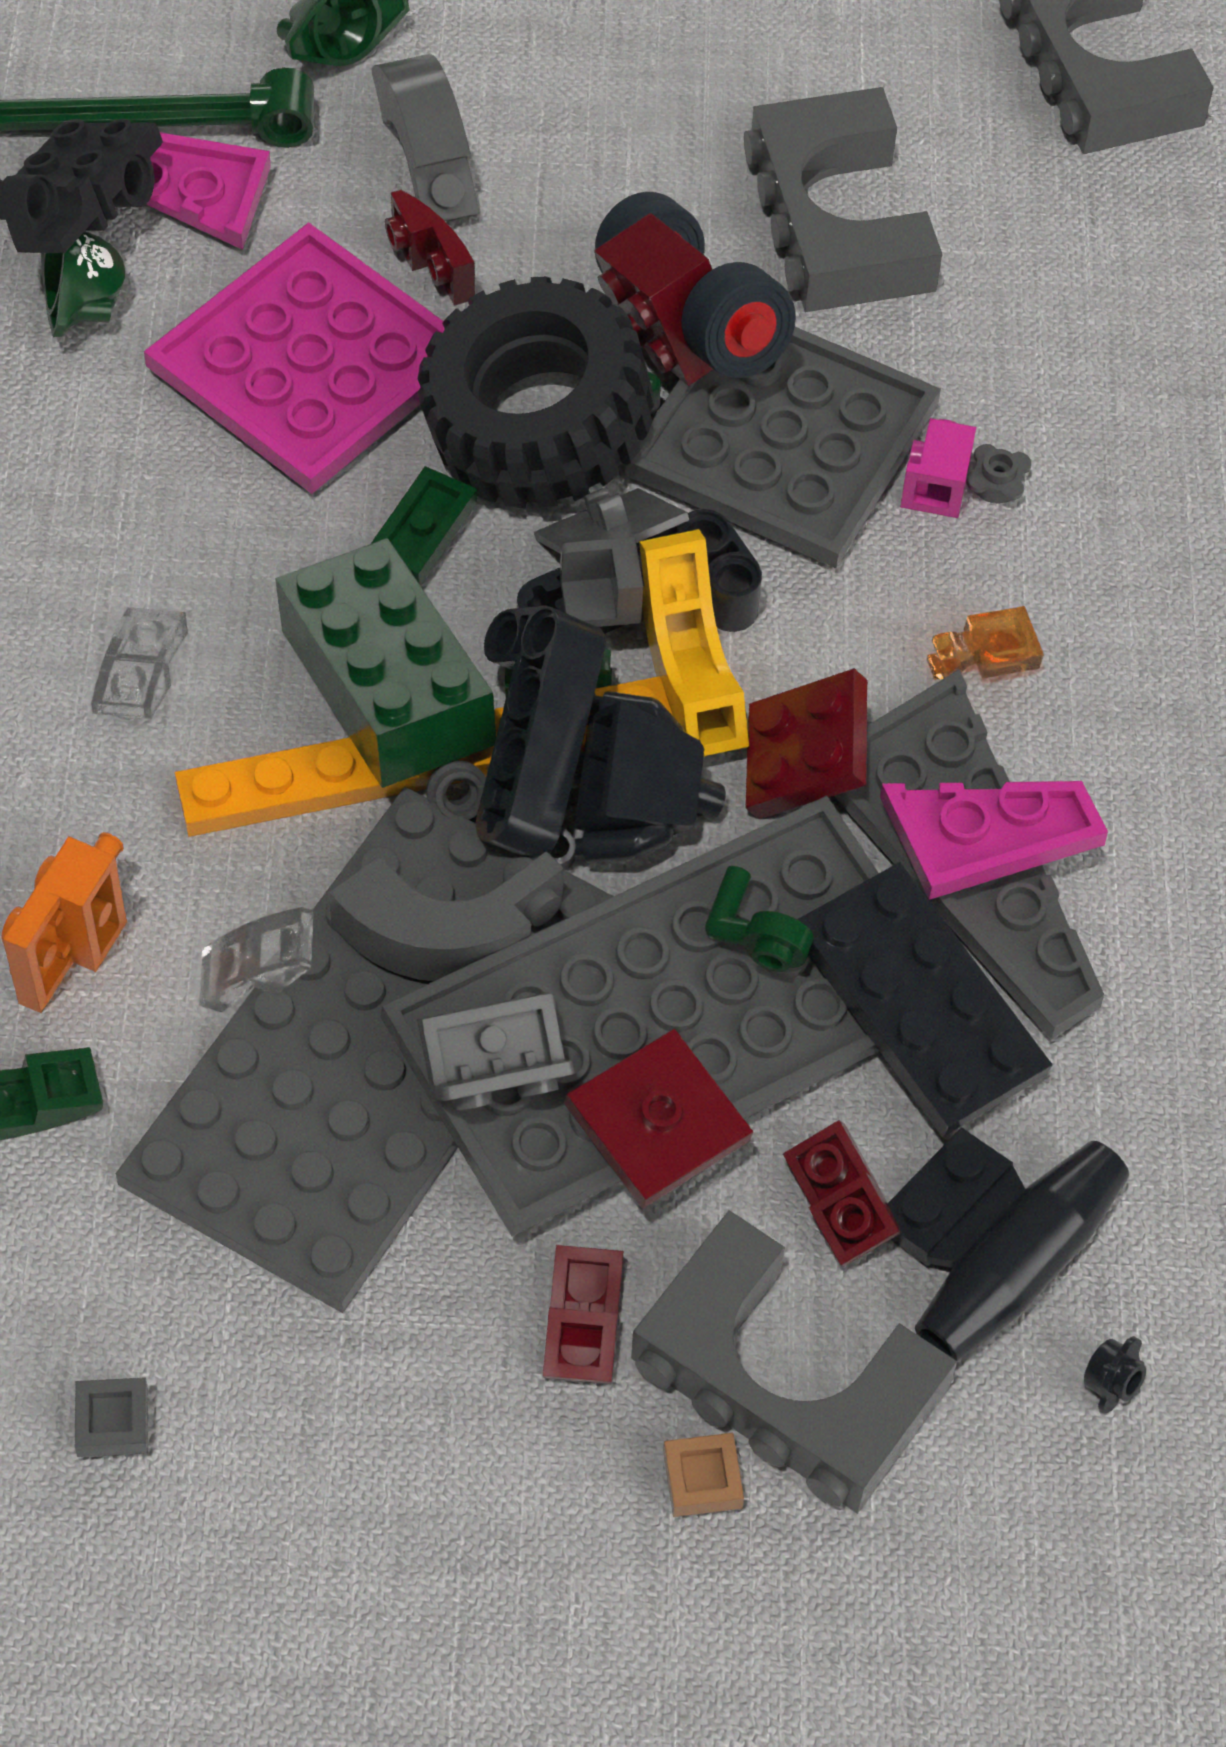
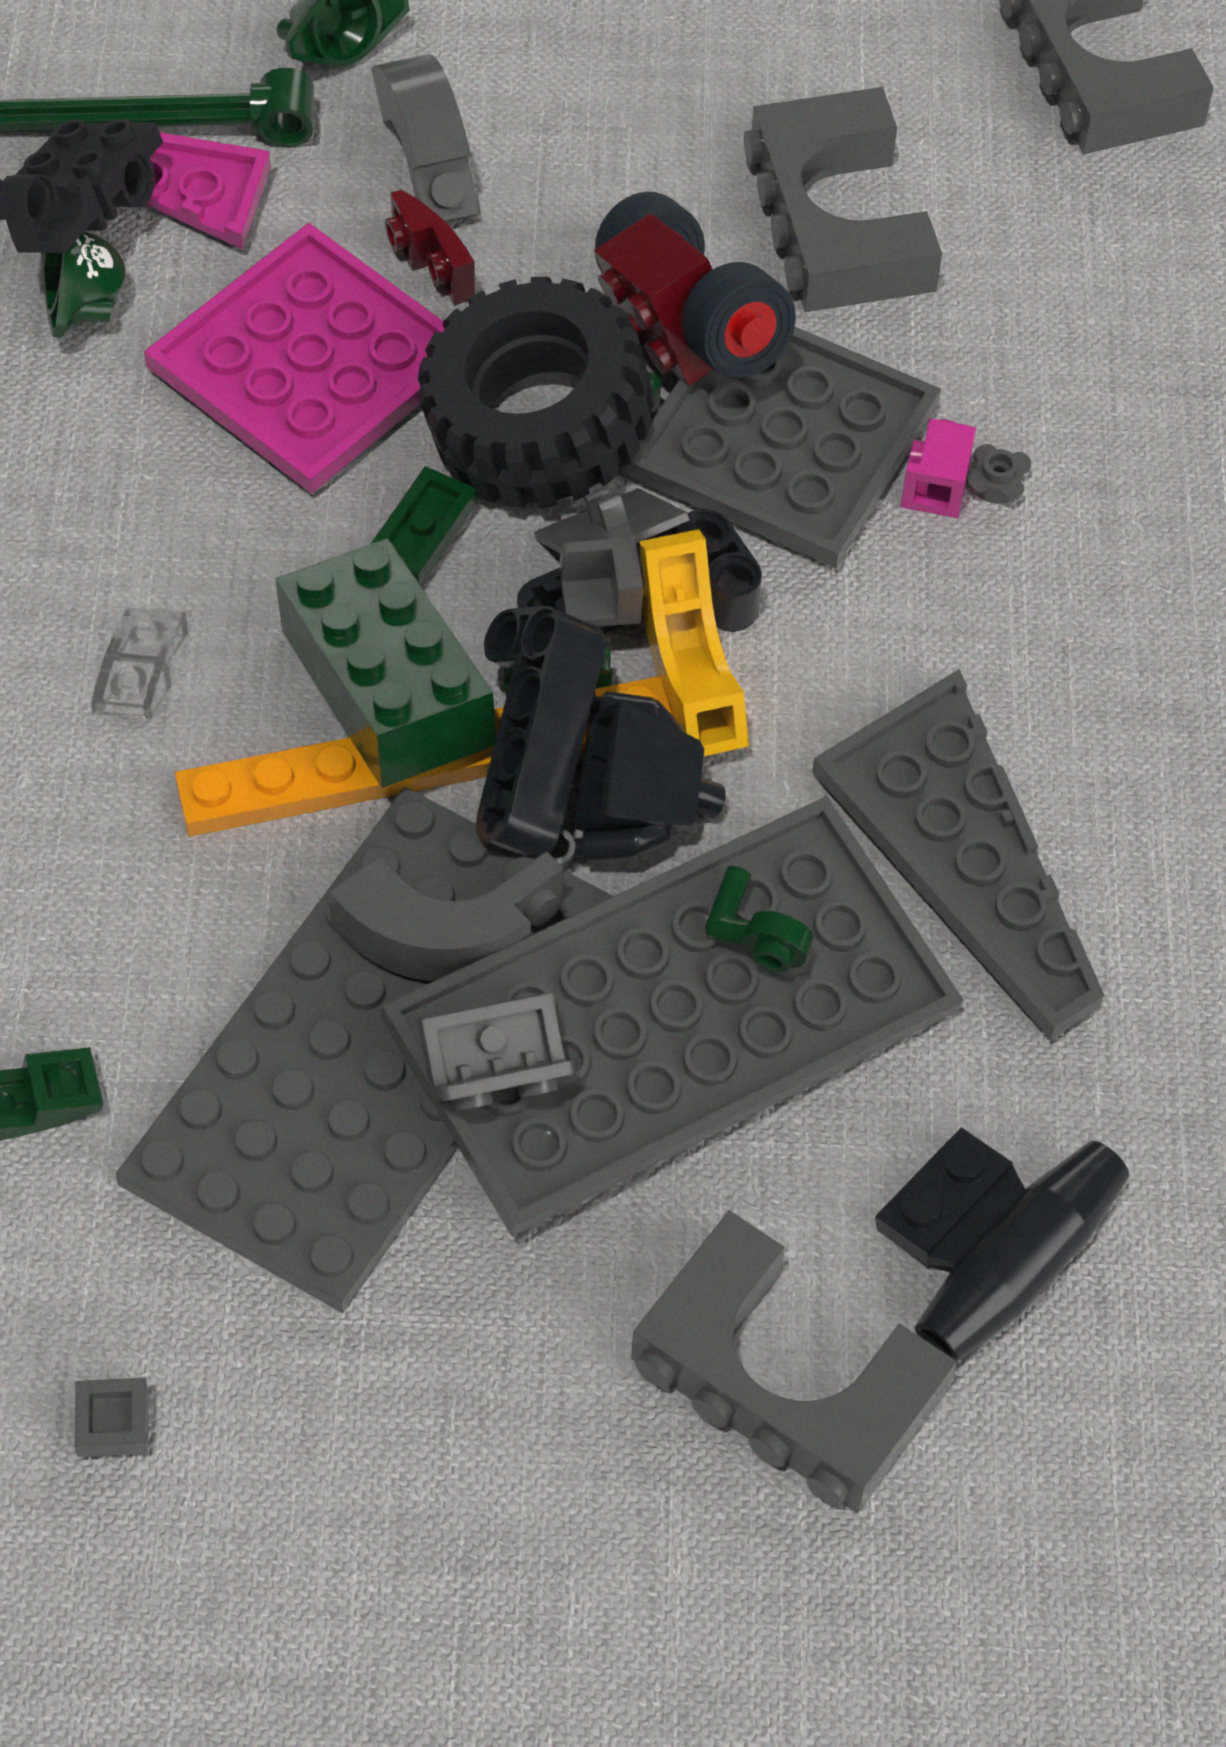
orange plate [1,832,127,1013] -> none
clear slope [199,907,314,1013] -> none
dark grey plate [426,760,486,821] -> none
dark red slope [543,1245,624,1384] -> none
dark red plate [564,1028,754,1209] -> none
medium nougat plate [663,1433,744,1517] -> none
dark red plate [745,668,868,819] -> none
dark red slope [783,1120,901,1267] -> none
black plate [797,862,1053,1137] -> none
dark pink wing [880,781,1108,900] -> none
clear orange plate [927,606,1044,679] -> none
black plate [1084,1336,1146,1413] -> none

